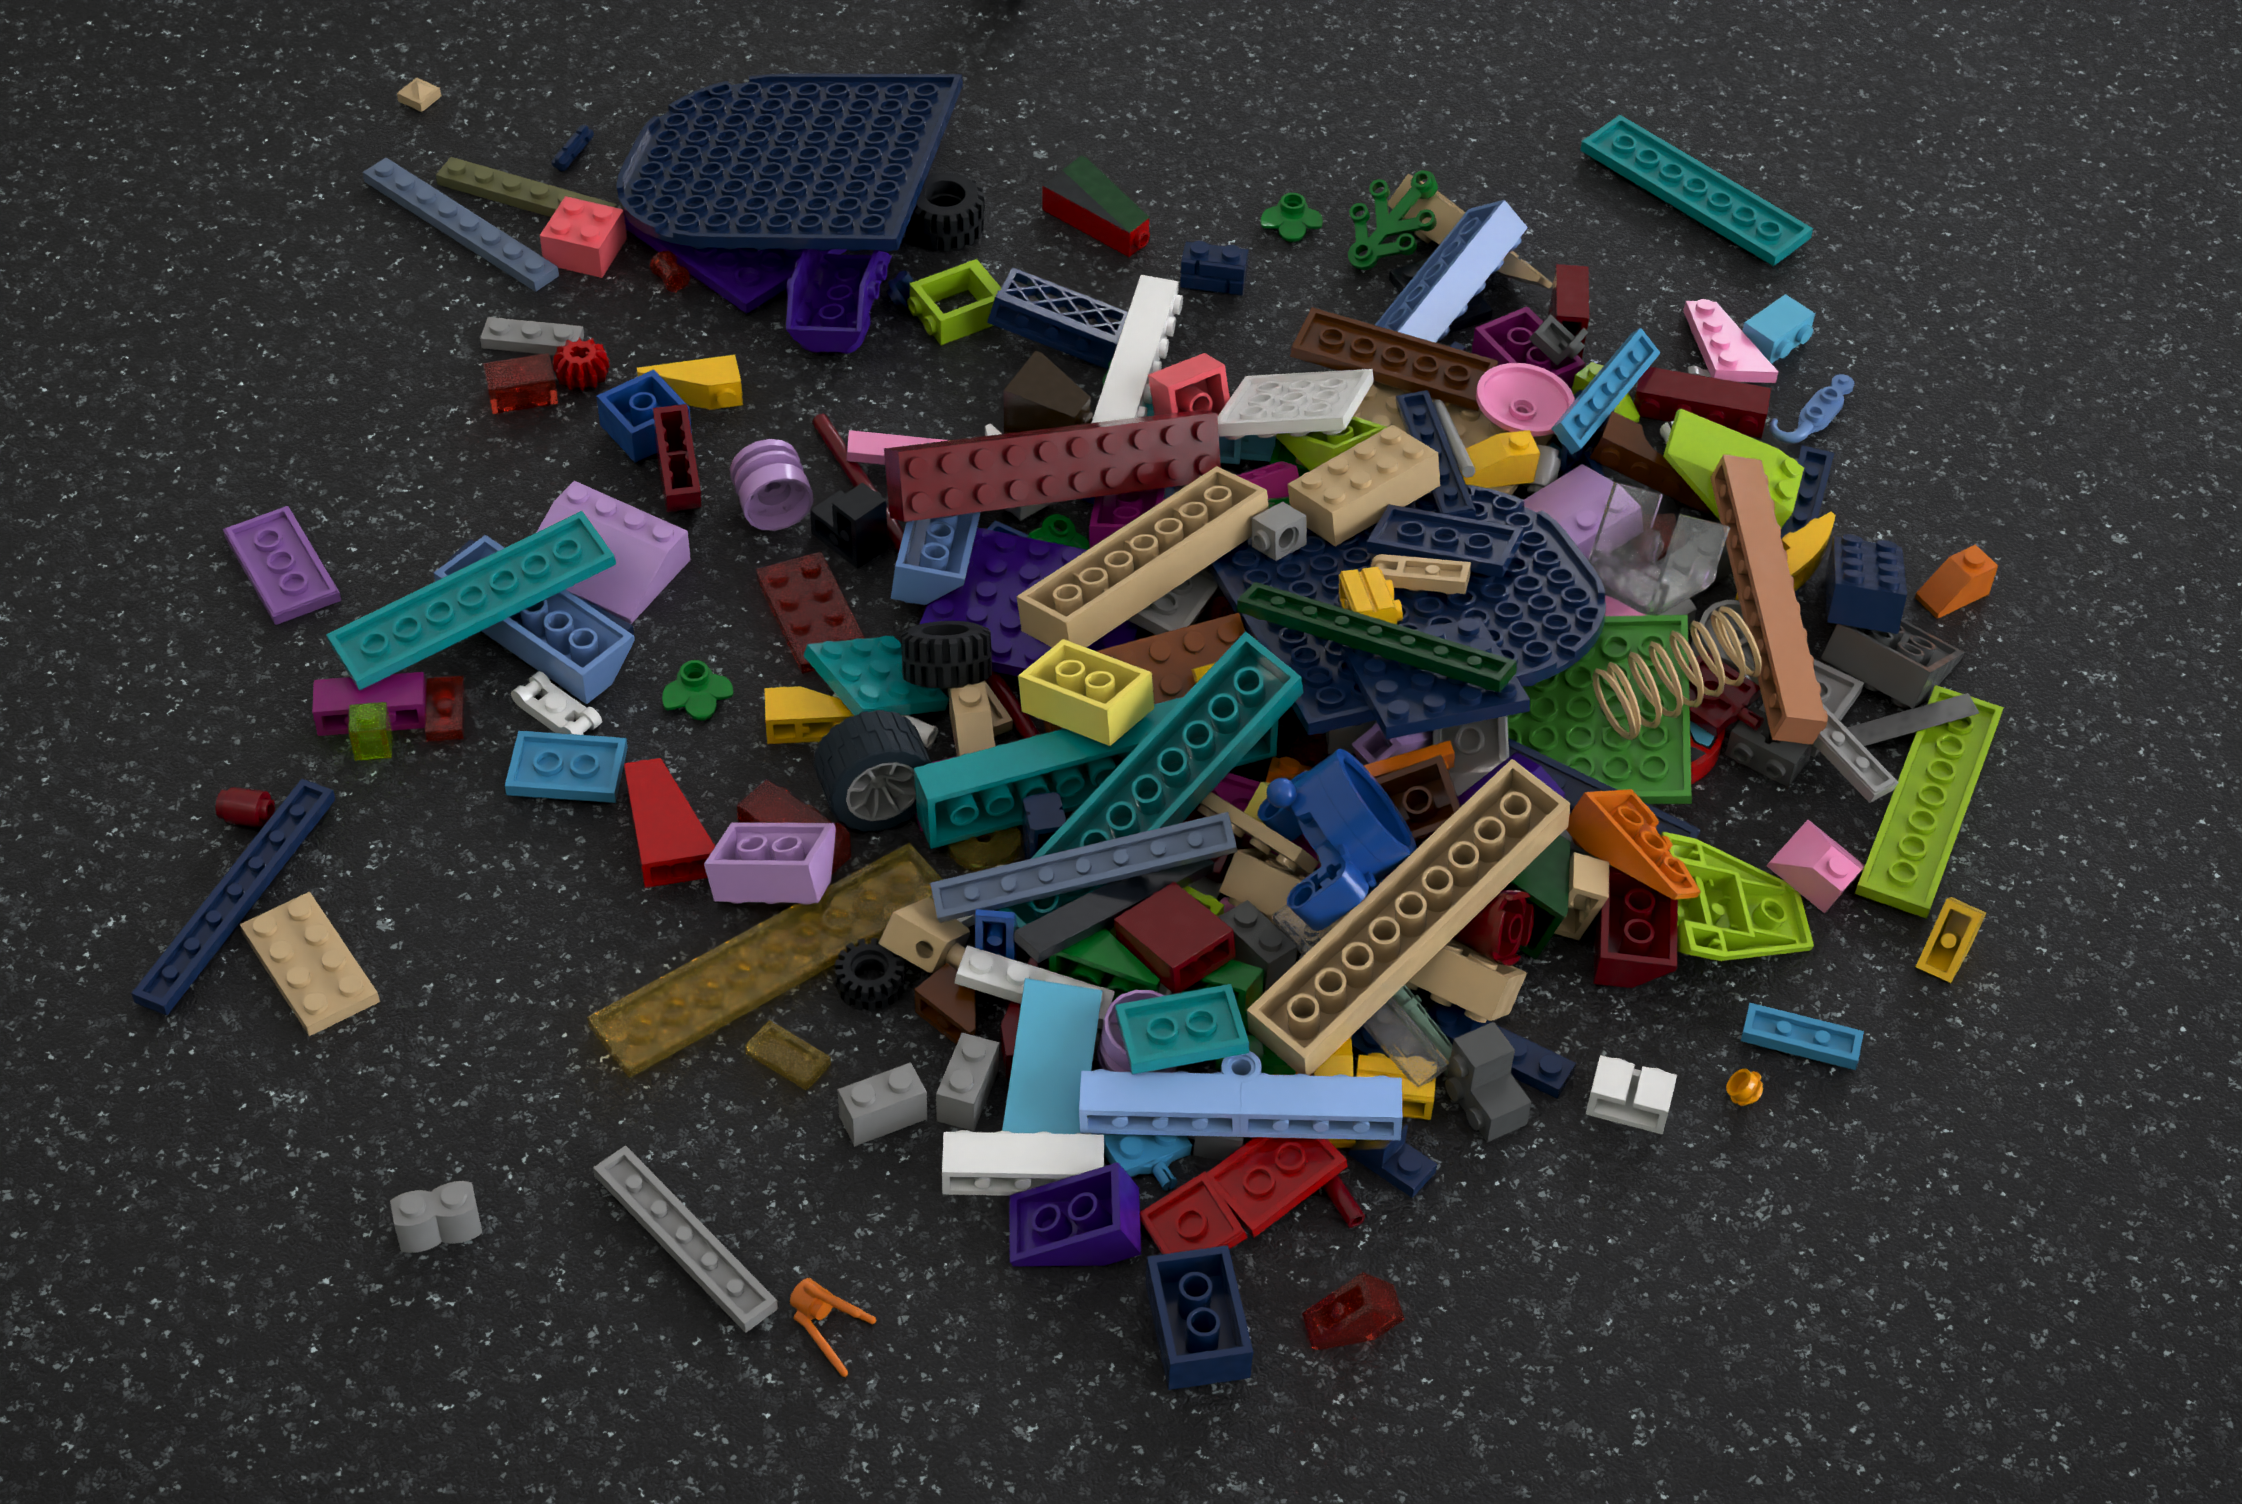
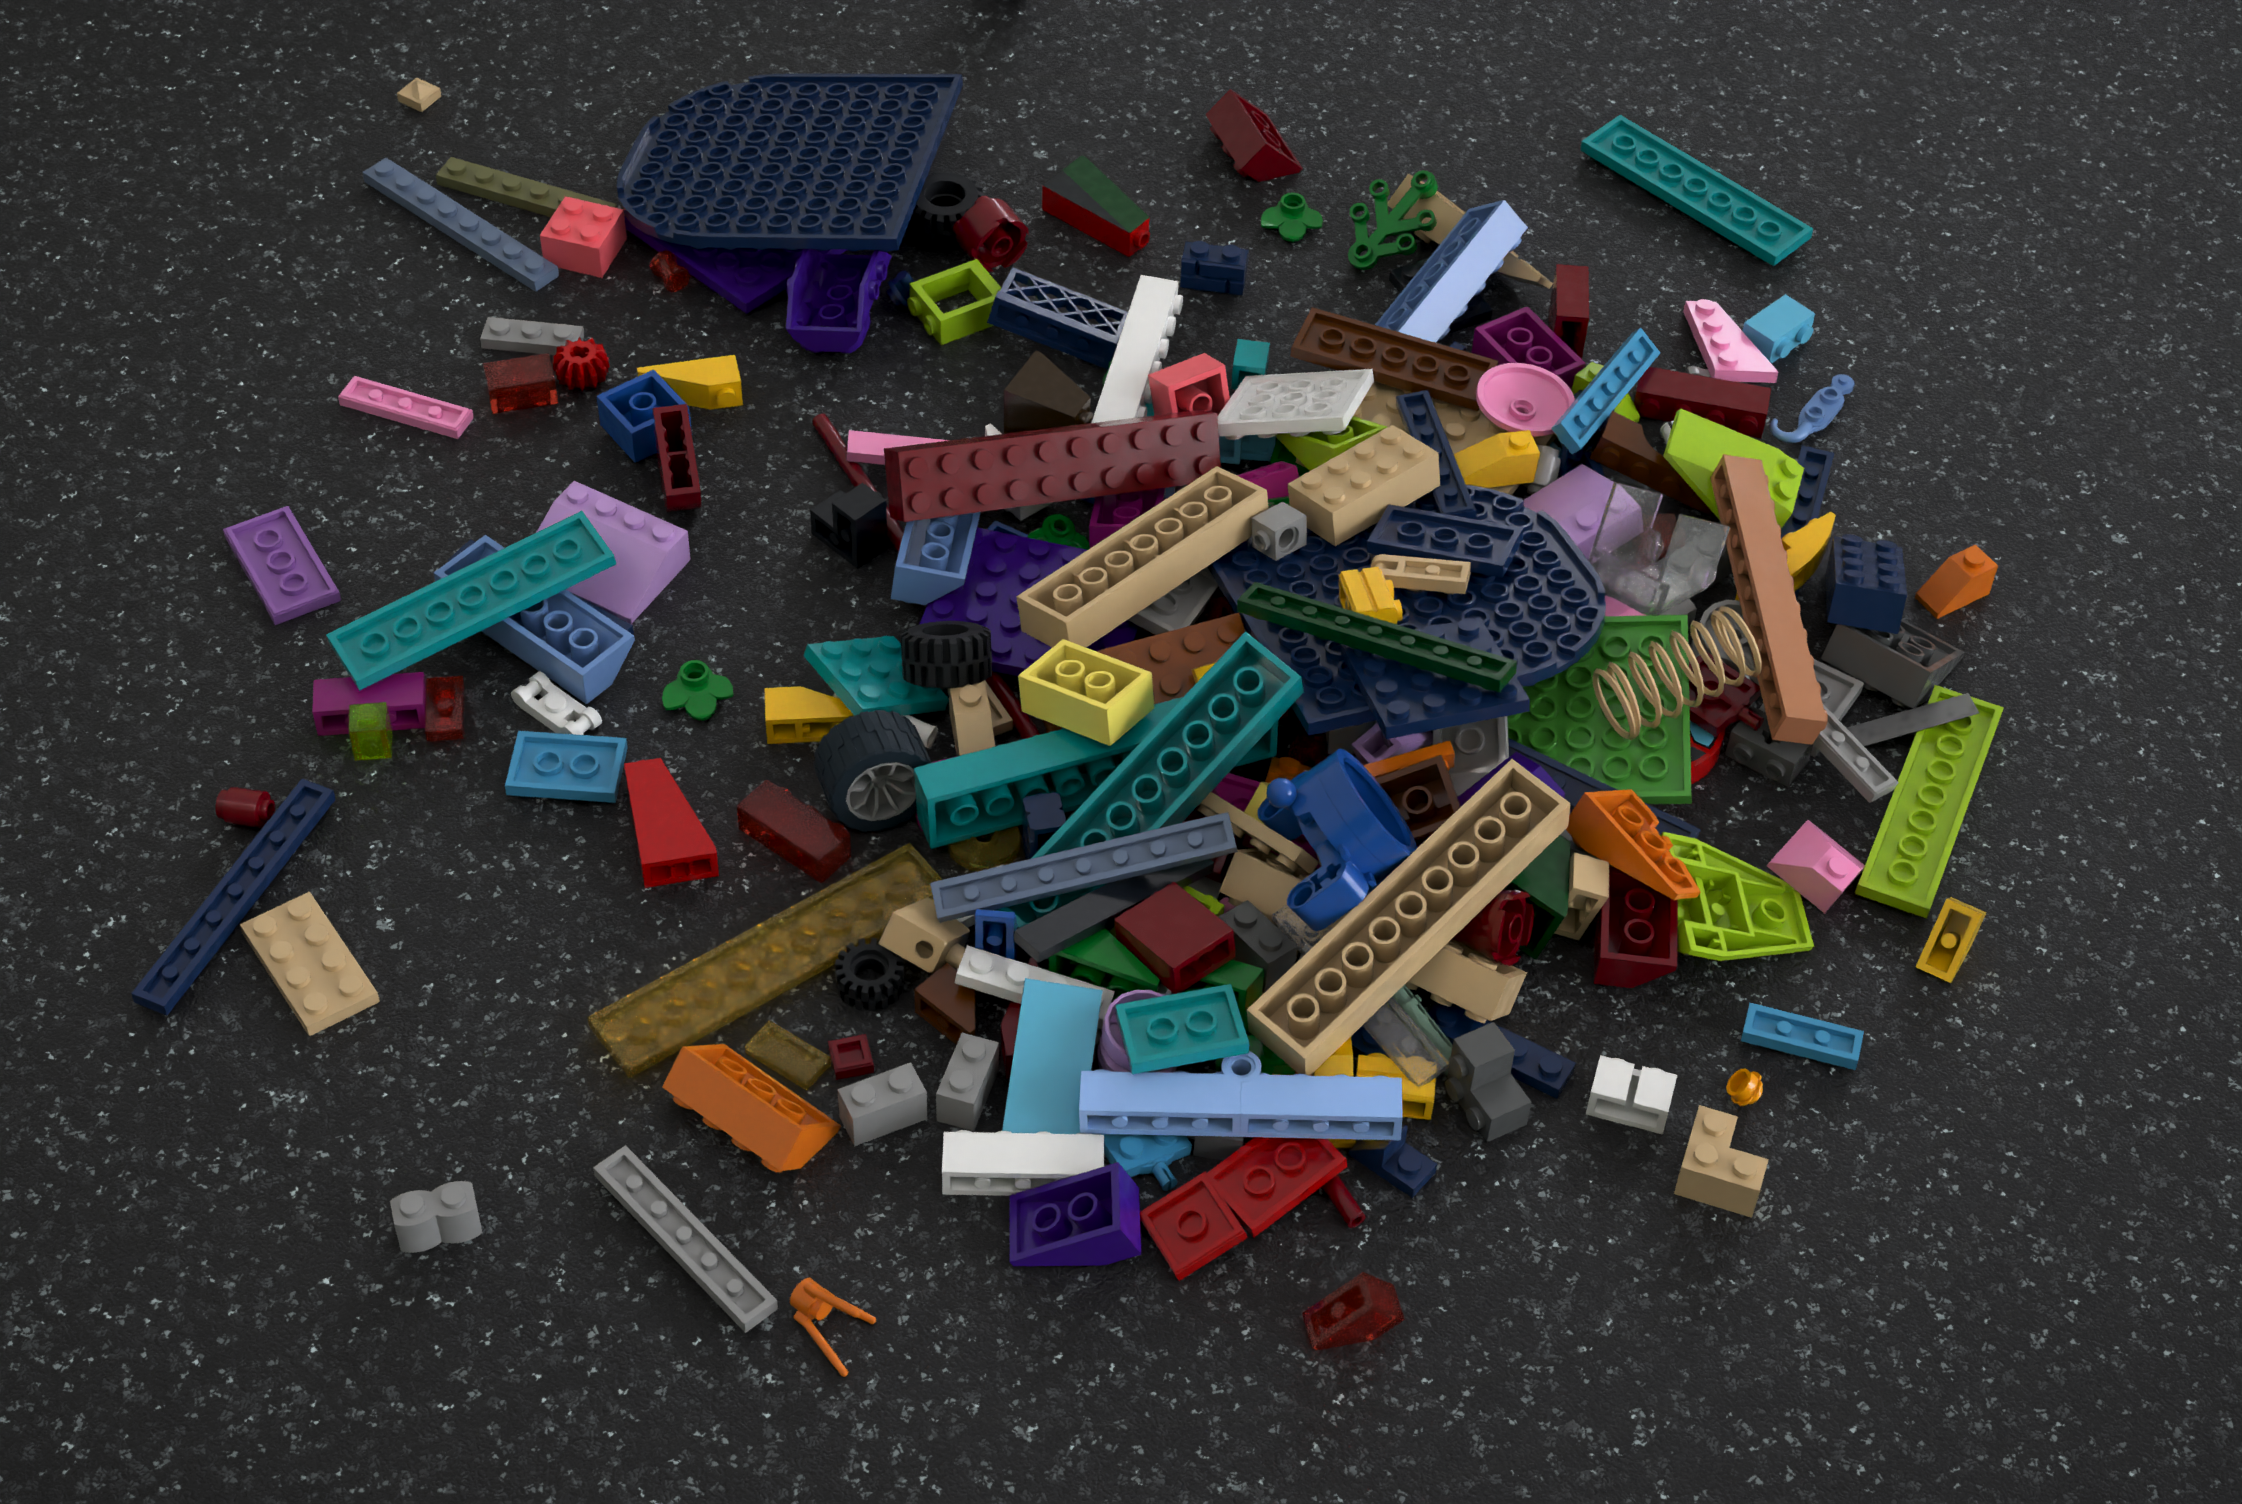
dark blue axle [552,125,594,172] -> none
lavender slope [704,822,836,905] -> none
lavender wheel [730,439,813,531] -> none
clear red plate [756,551,865,674] -> none
dark blue brick [1145,1245,1253,1390] -> none
light grey bar [1433,400,1475,478] -> none
dark grey bracket [1529,314,1588,365] -> none
none -> bright pink tile [338,376,474,439]
none -> orange slope [662,1044,841,1173]
none -> dark red tile [828,1034,874,1080]
none -> dark red brick [953,195,1029,272]
none -> dark red slope [1205,89,1303,182]
none -> teal brick [1231,339,1270,390]
none -> tan brick [1674,1105,1769,1218]

